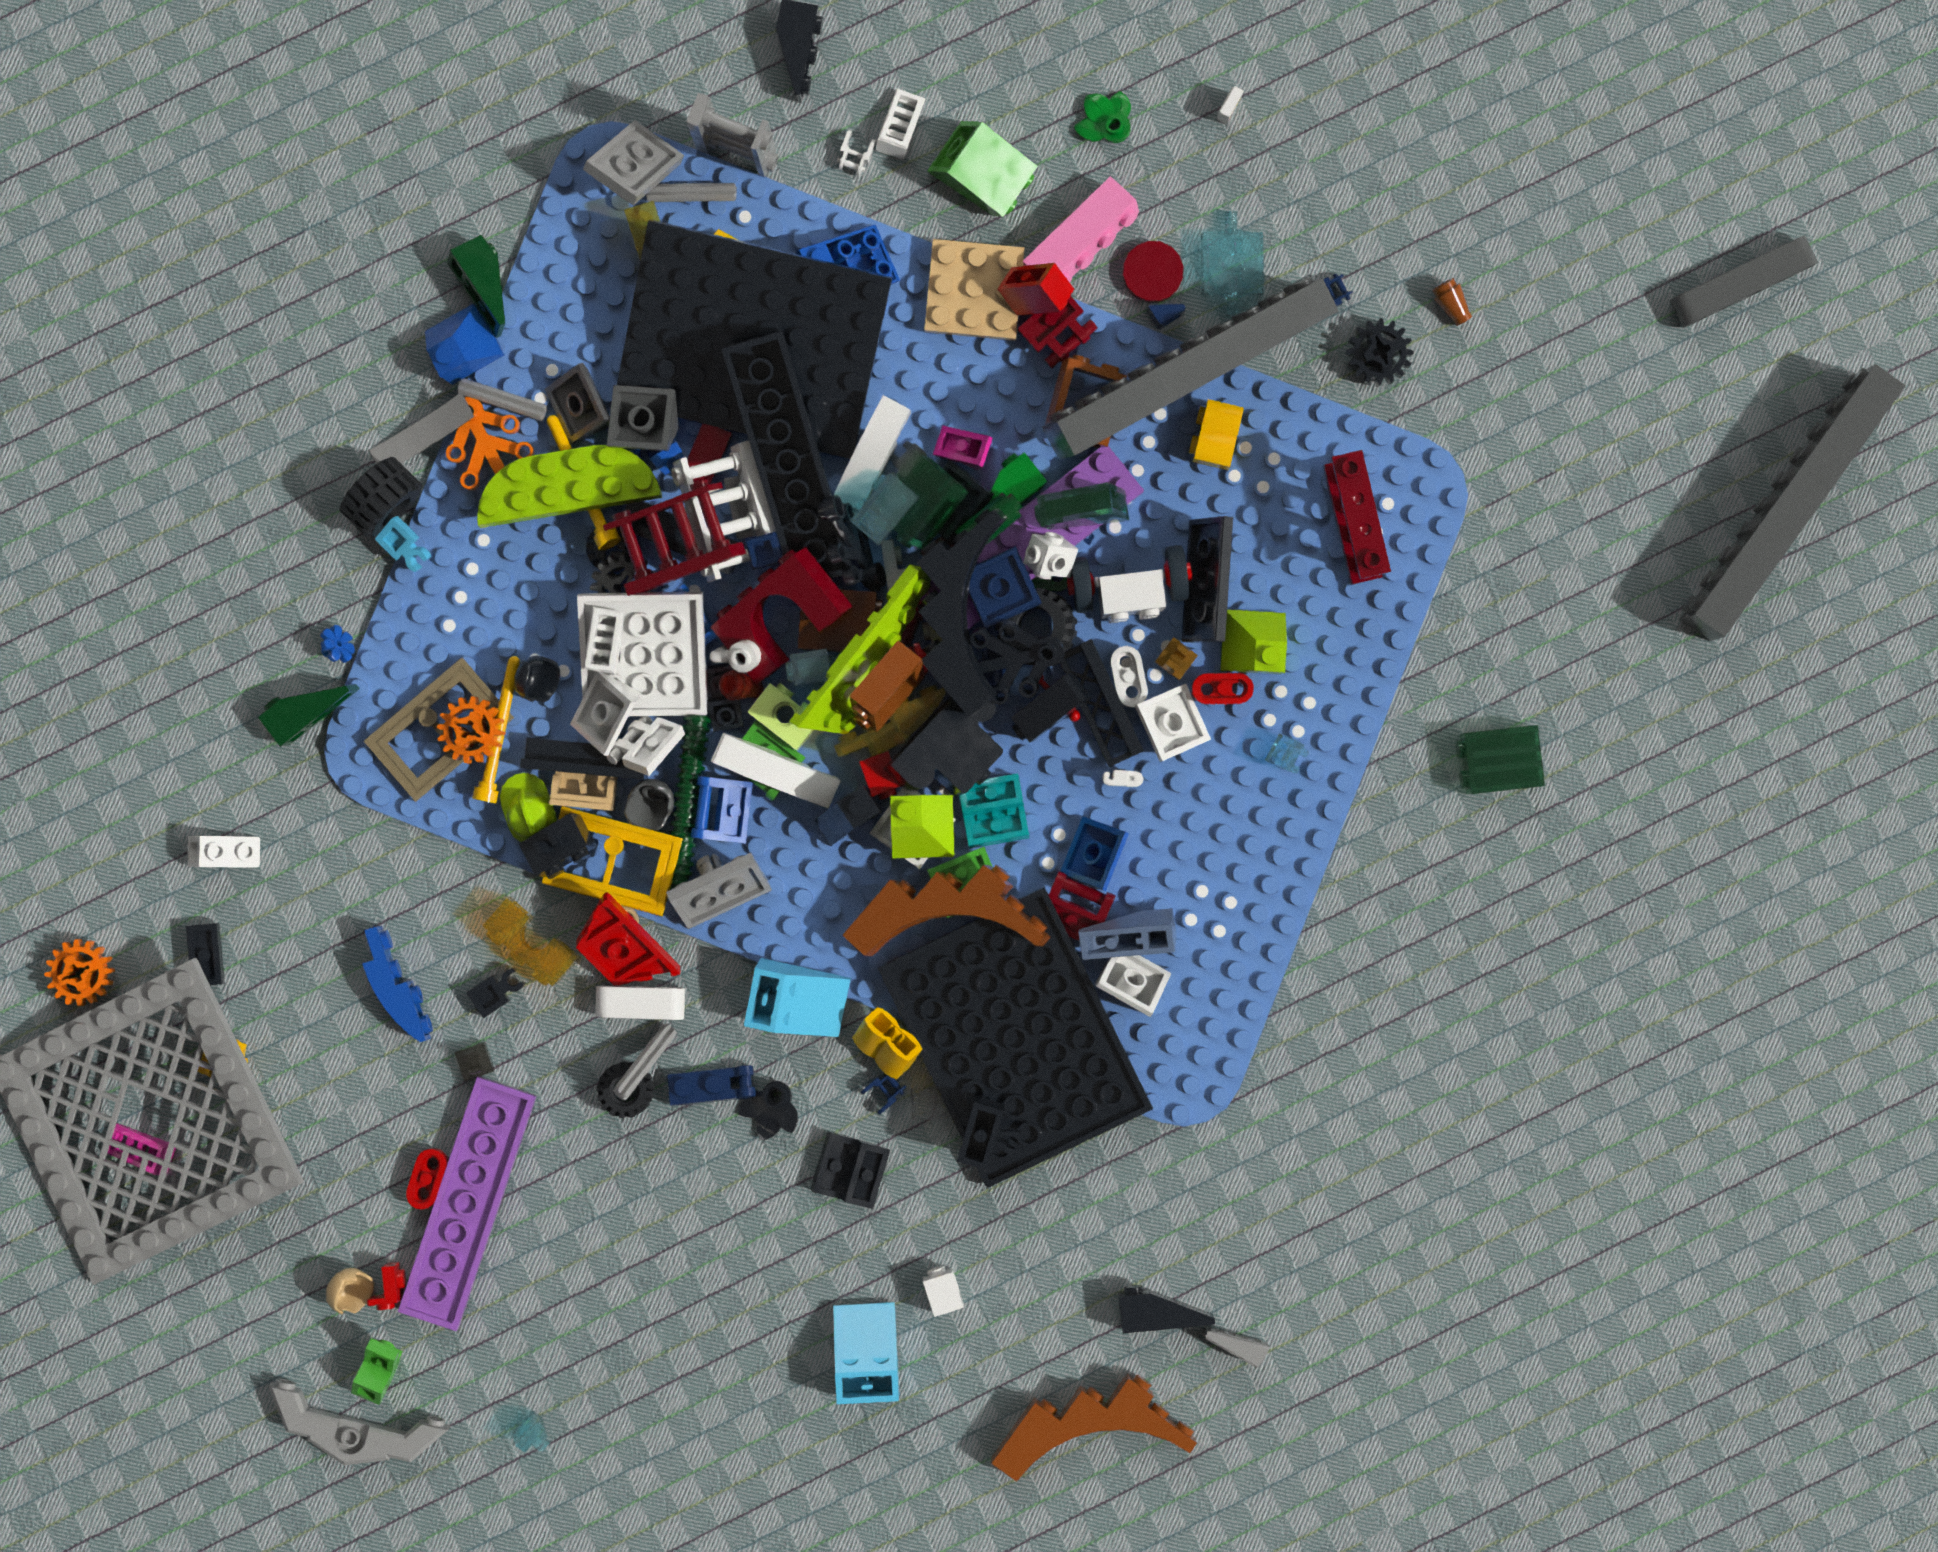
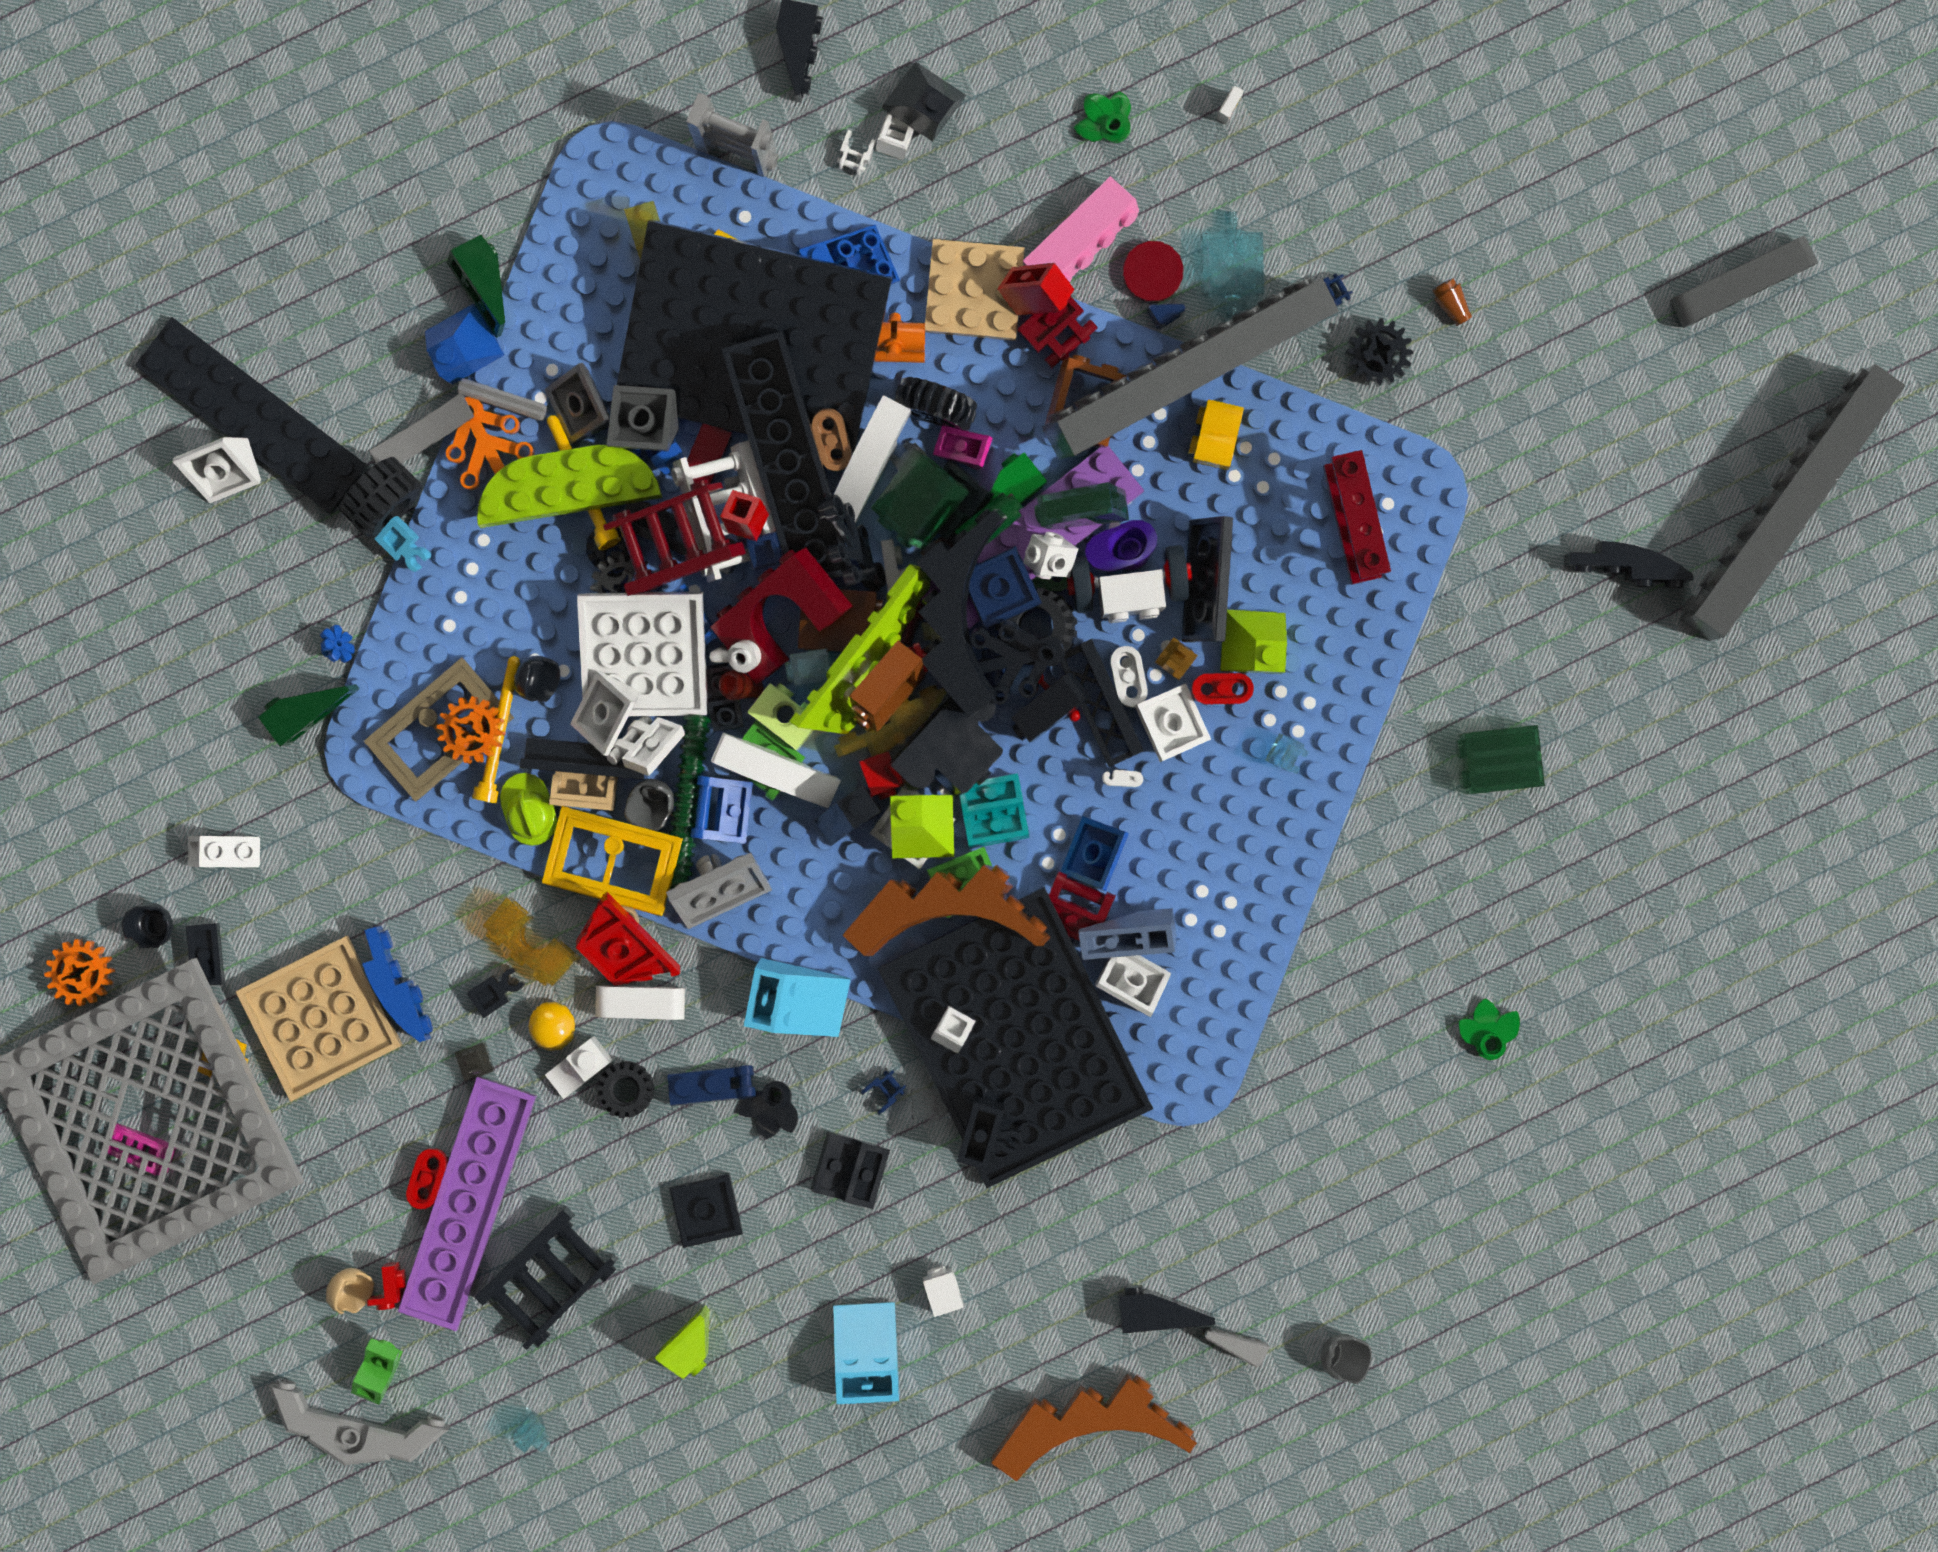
black brick [519,813,597,879] -> none
light grey plate [583,120,684,206] -> none
white slope [583,607,624,674] -> none
light grey axle [613,1024,677,1100] -> none
light grey axle [646,183,737,202] -> none
clear light blue bracket [850,472,919,545] -> none
yellow brick [852,1007,922,1079] -> none
slope [927,121,1038,217] -> none
none -> black hair [121,903,174,948]
none -> black plate [135,317,368,514]
none -> white slope [172,437,261,503]
none -> tan plate [236,936,403,1102]
none -> black fence [474,1206,618,1350]
none -> yellow hair [528,1002,575,1051]
none -> white arch [545,1036,613,1099]
none -> lime slope [654,1305,710,1379]
none -> black tile [669,1173,744,1248]
none -> red brick [720,490,769,542]
none -> medium nougat plate [812,408,852,471]
none -> orange pin [874,313,925,363]
none -> black slope [882,61,966,142]
none -> black gear [894,377,977,430]
none -> white slope [931,1006,975,1053]
none -> dark purple piece [1085,520,1158,572]
none -> dark grey hair [1321,1334,1372,1384]
none -> green plate [1459,998,1520,1060]
none -> black slope [1564,541,1693,588]

